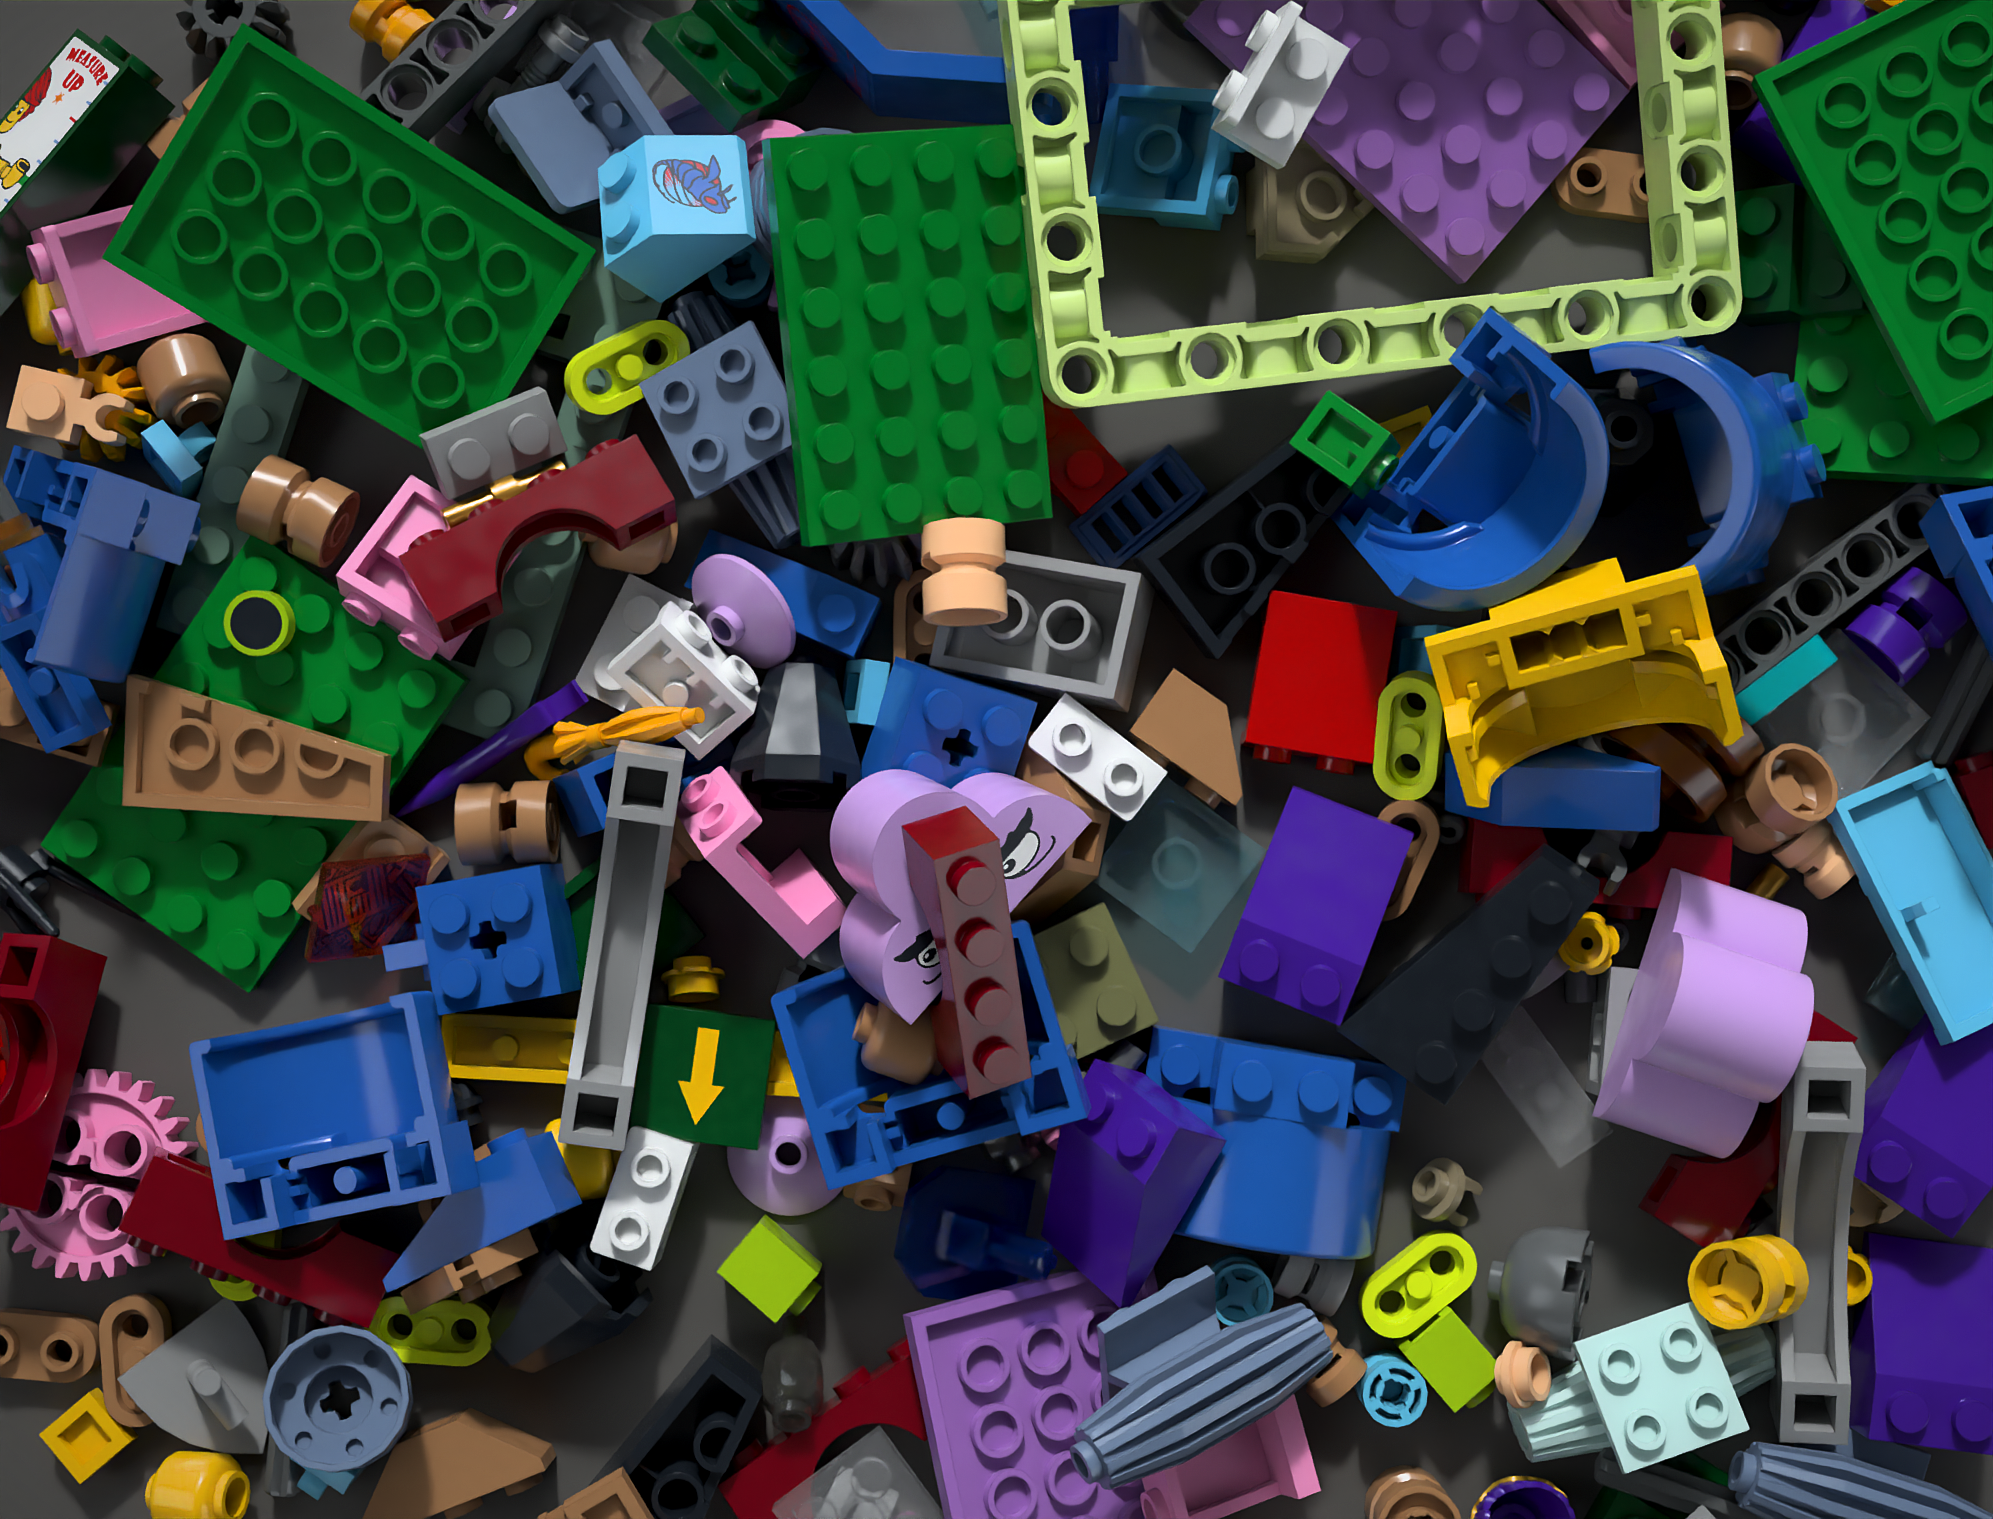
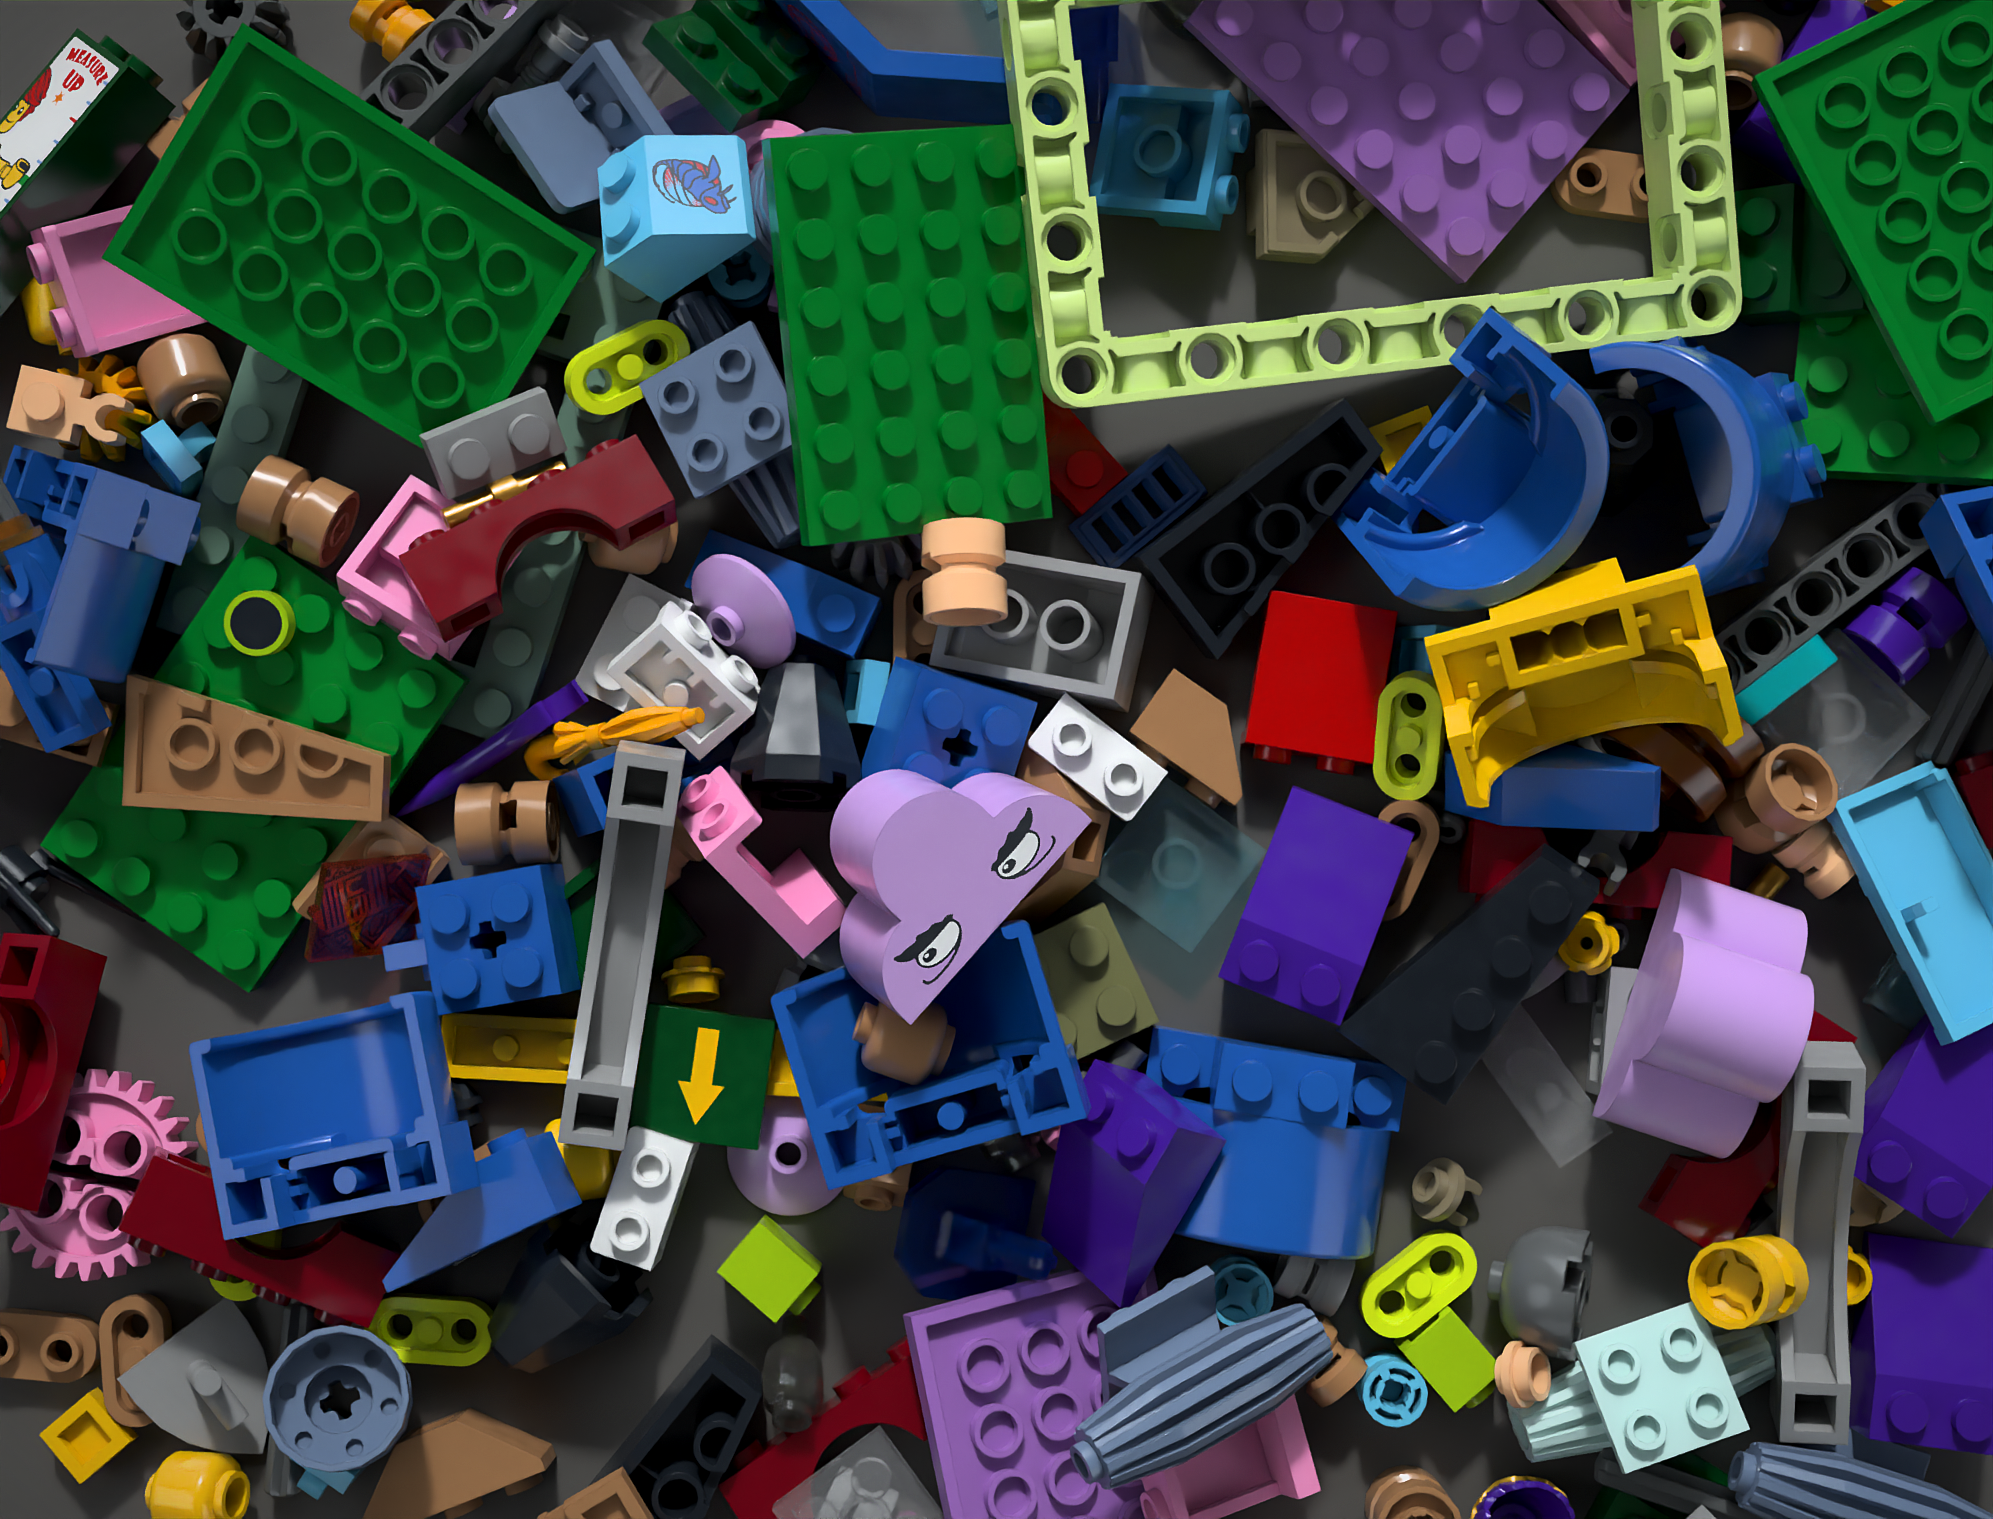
medium nougat plate [400,1228,539,1315] -> none
arch [901,805,1032,1099] -> none
white bracket [1211,0,1350,170] -> none
green bracket [1289,390,1401,499] -> none

